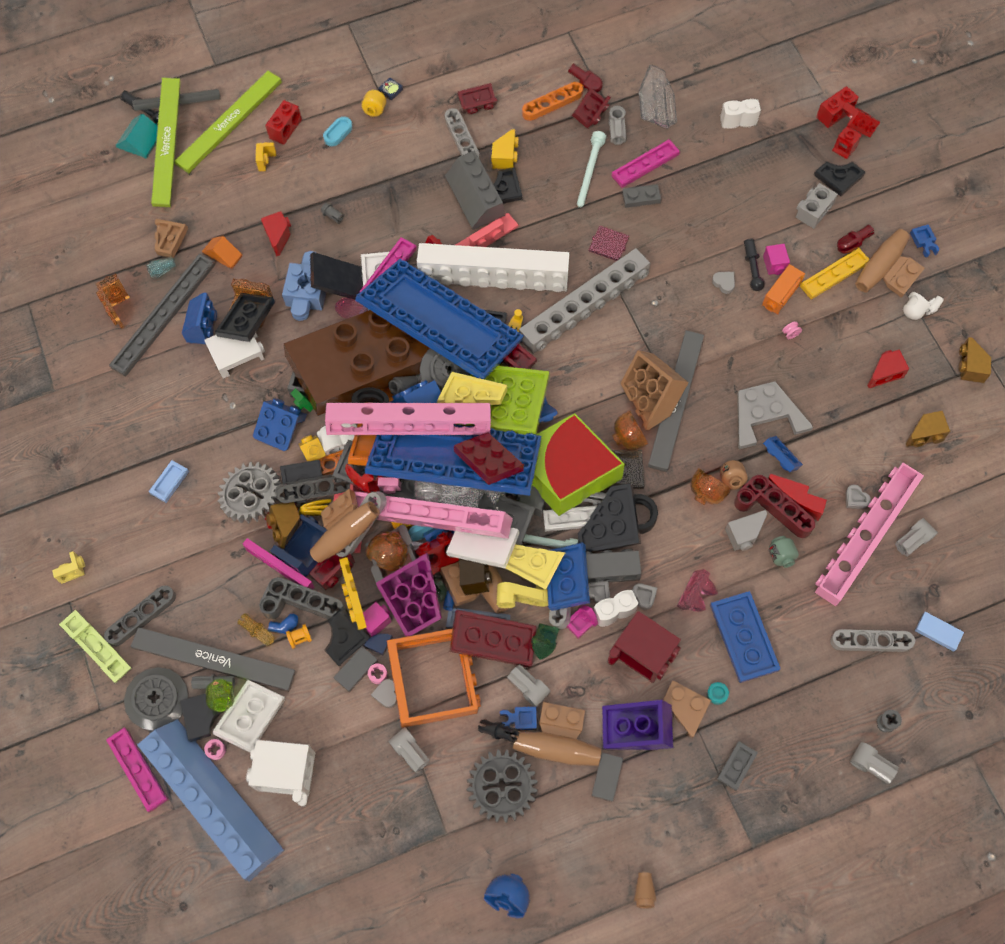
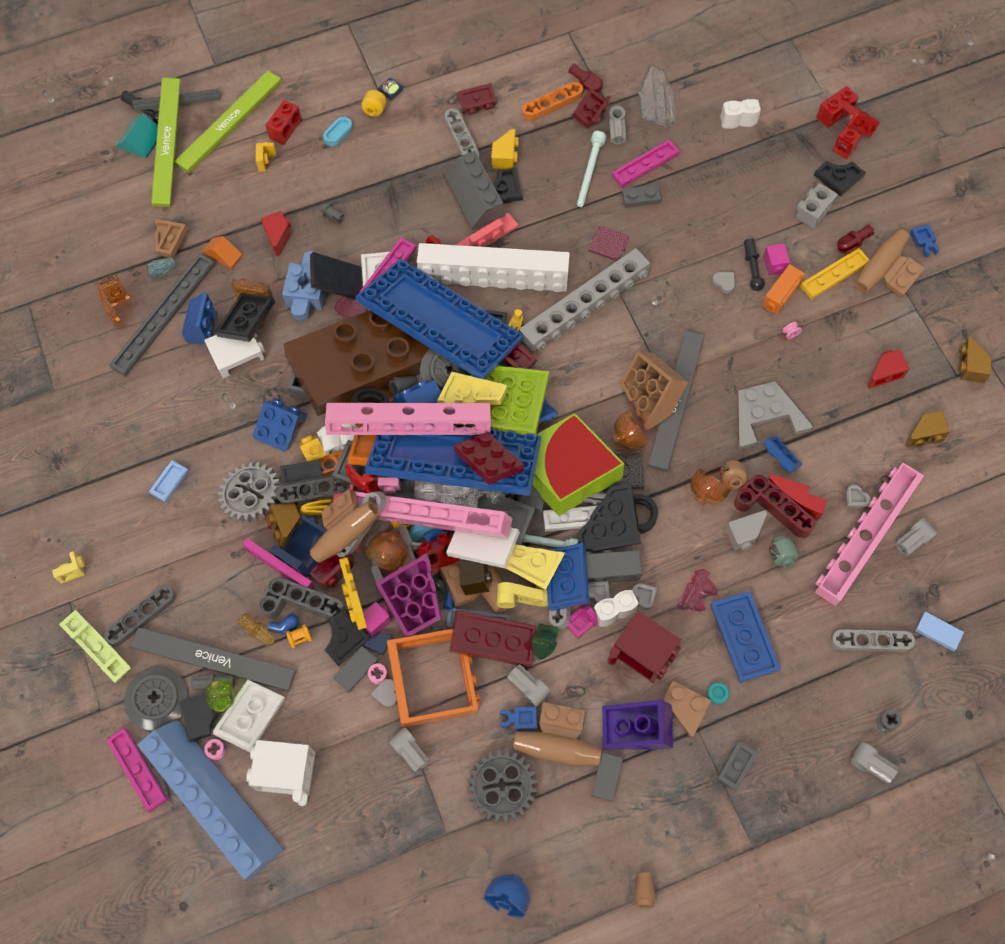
green plate [290,388,314,412] -> none
black pin [478,719,519,742] -> none
white piece [903,292,944,320] -> none

